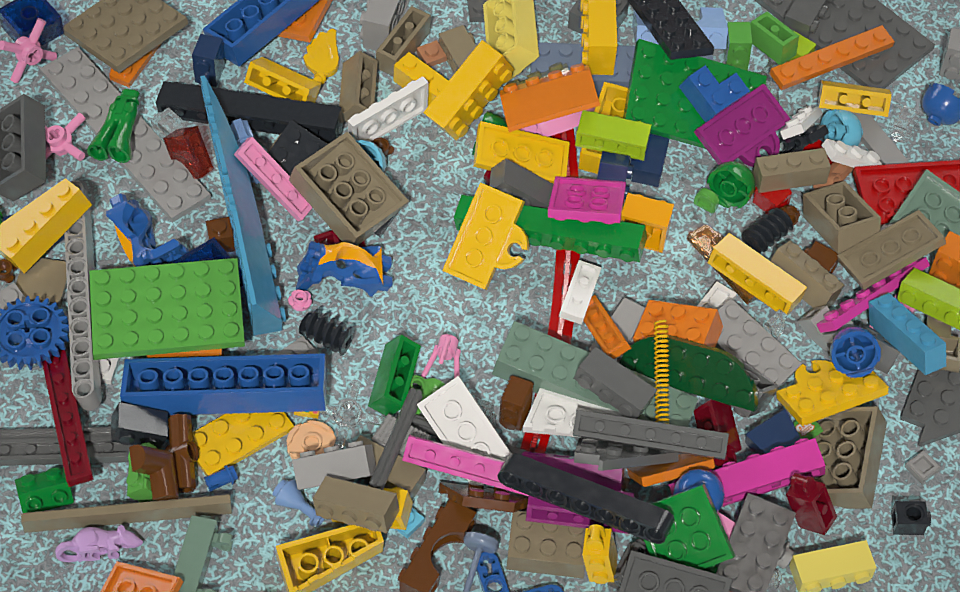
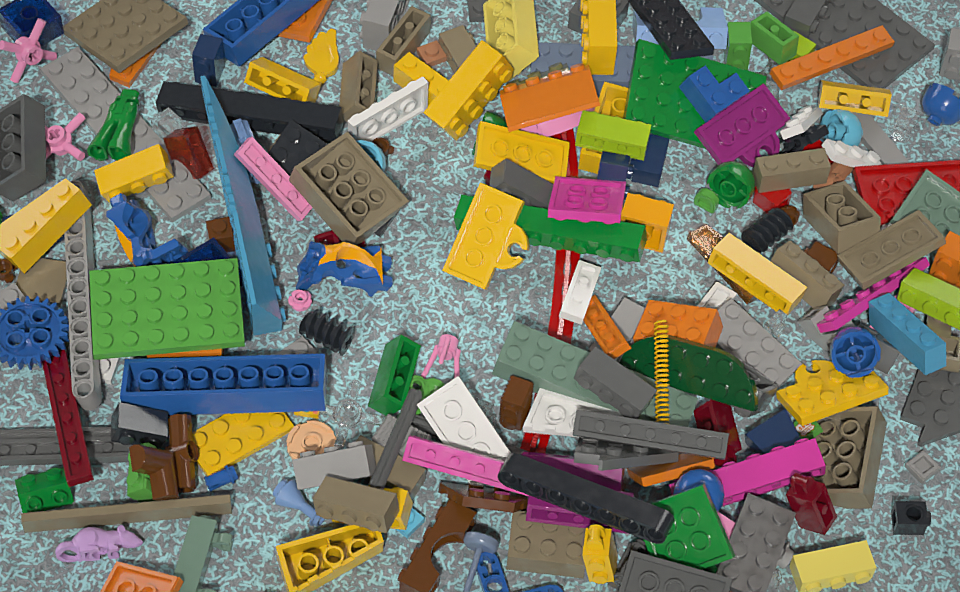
none -> yellow brick [94,144,174,203]

